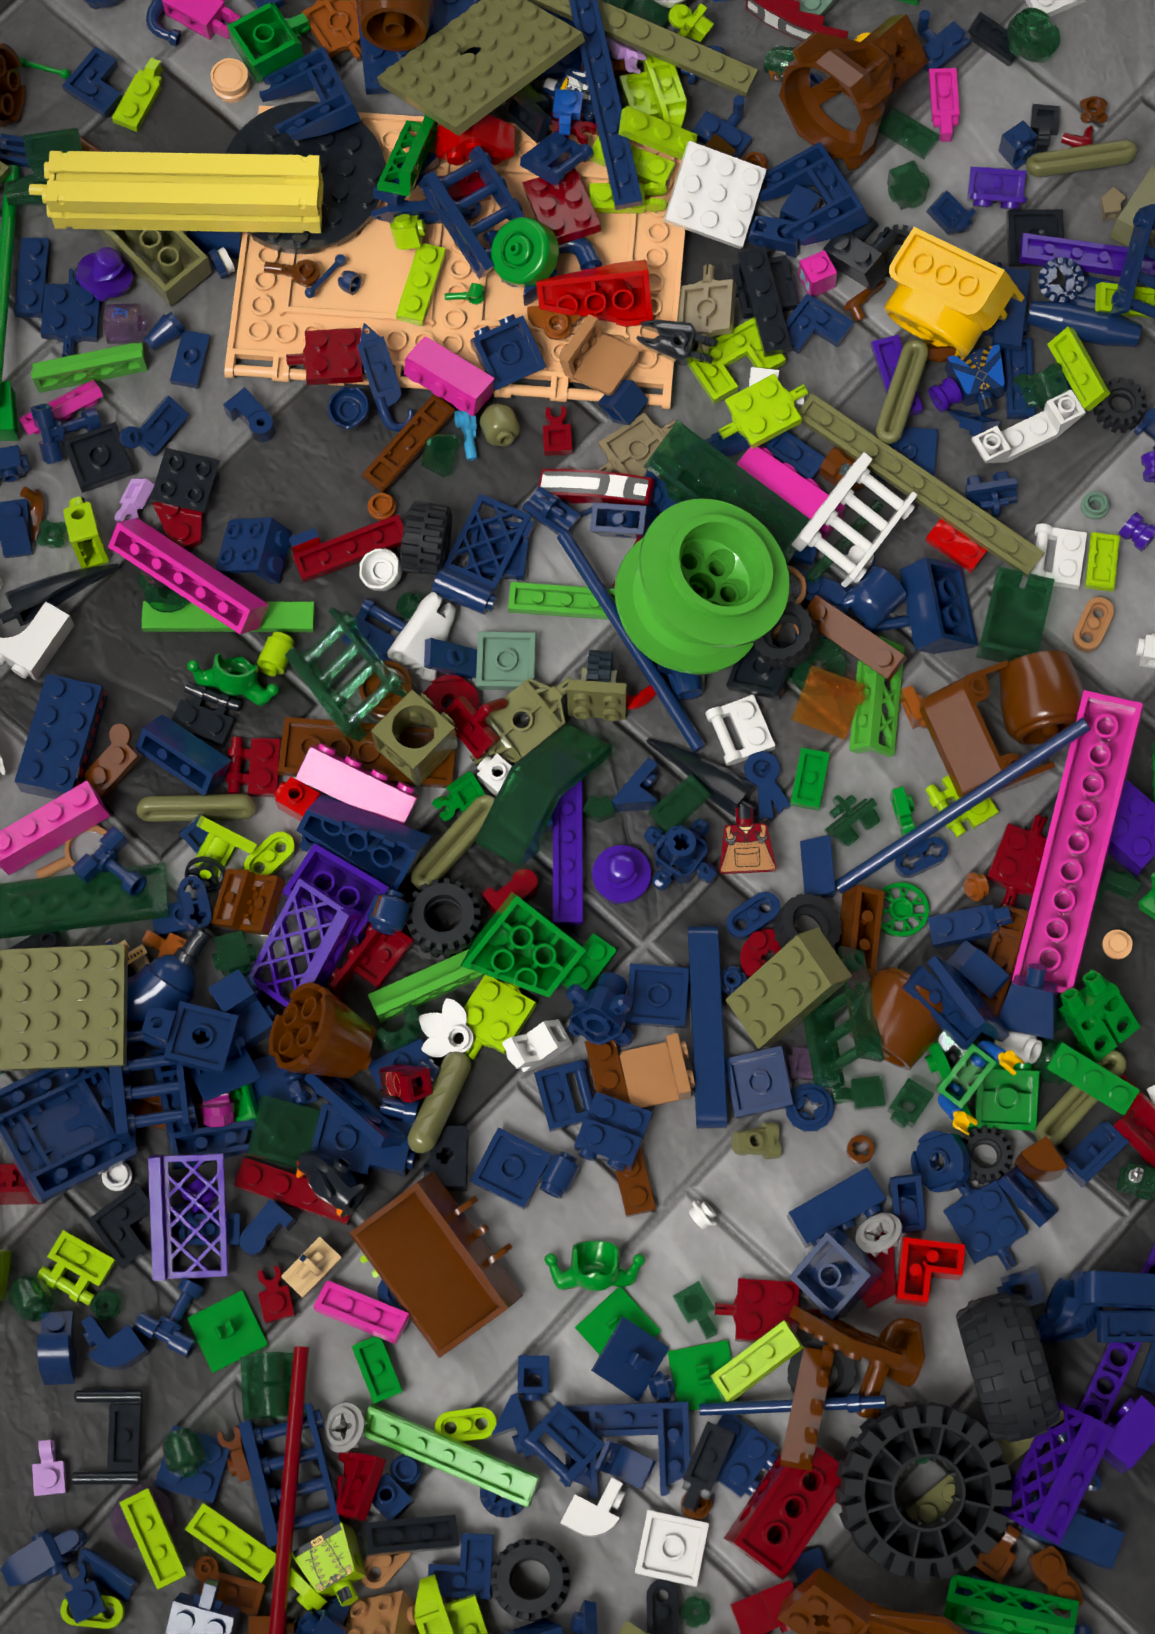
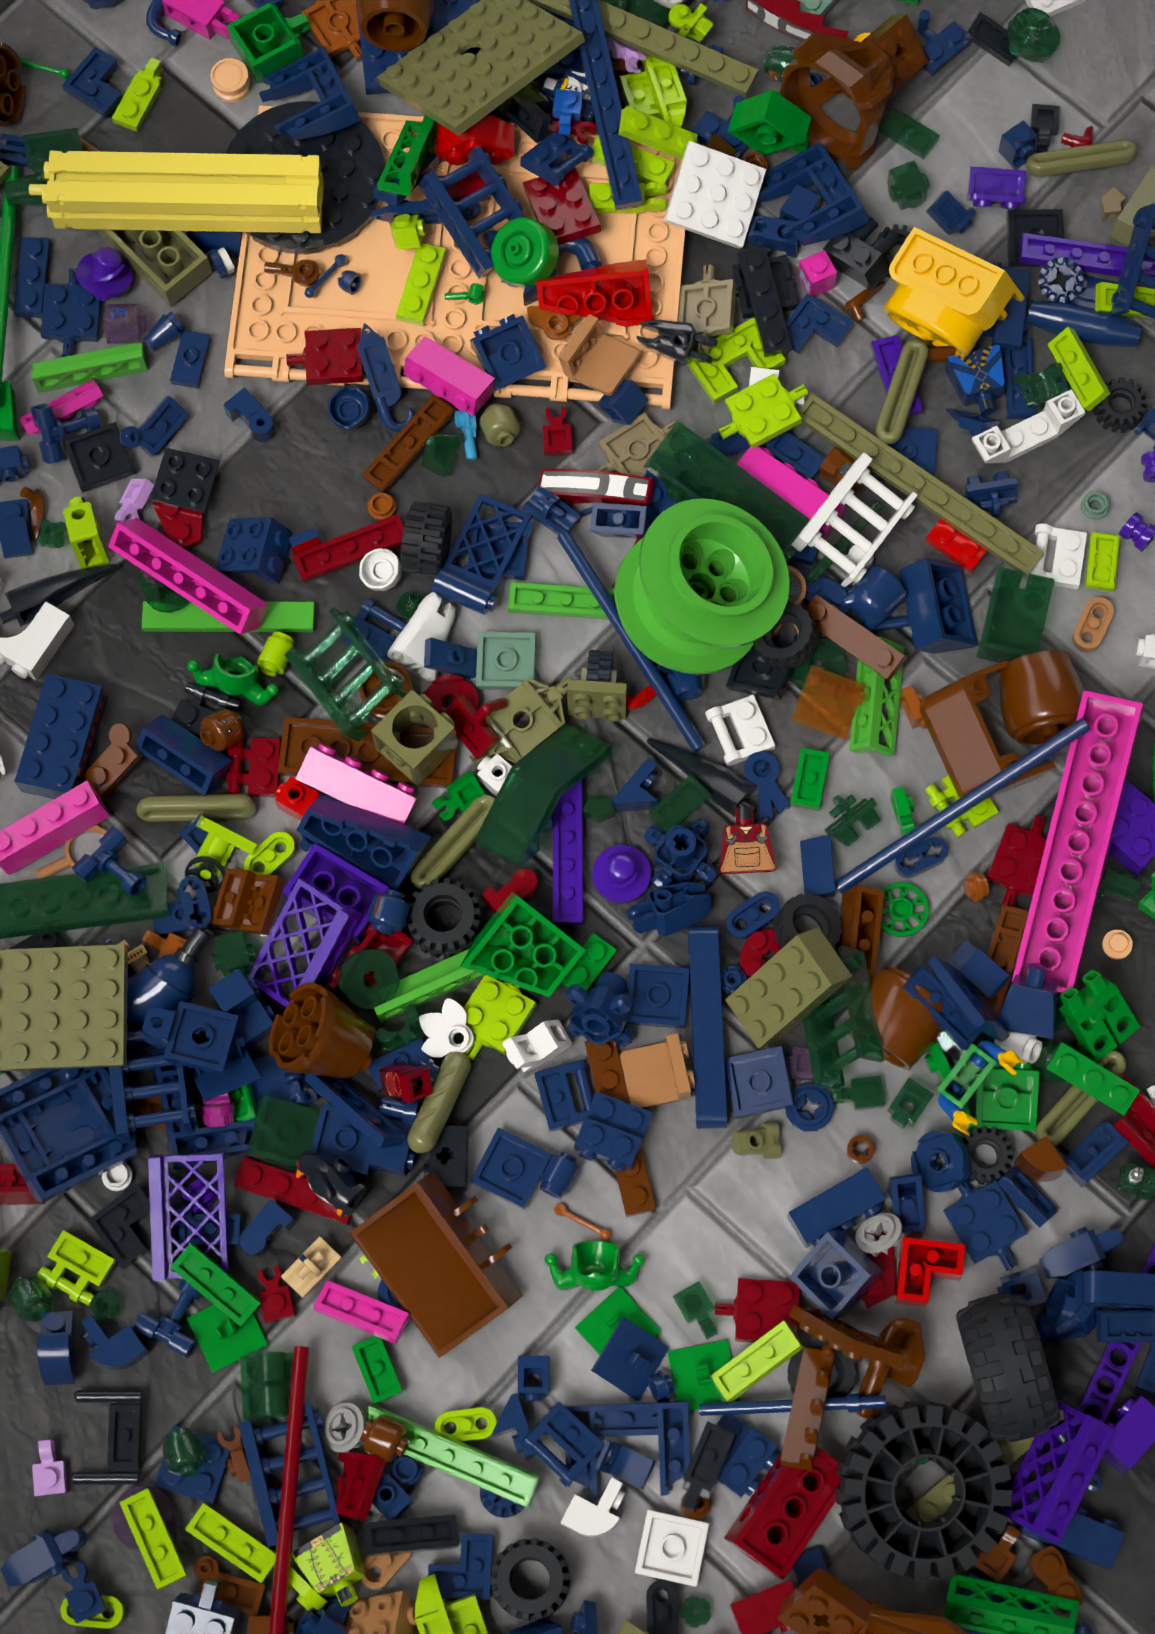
dark blue slope [76,1547,140,1602] -> none
white plate [688,1201,717,1230] -> none
dark pink hinge [928,68,960,142] -> none
dark purple wheel [928,377,963,412] -> none
dark blue hinge [928,905,1013,948] -> none
reddish brown plate [1080,96,1108,124] -> none
none -> green plate [170,1242,261,1327]
none -> reddish brown head [200,708,244,751]
none -> clear green plate [338,949,400,1009]
none -> reddish brown head [361,1415,410,1462]
none -> dark orange hinge [554,1203,612,1240]
none -> dark blue hinge [626,882,712,936]
none -> green hinge [728,89,811,156]
none -> dark blue hinge [1039,1227,1123,1279]

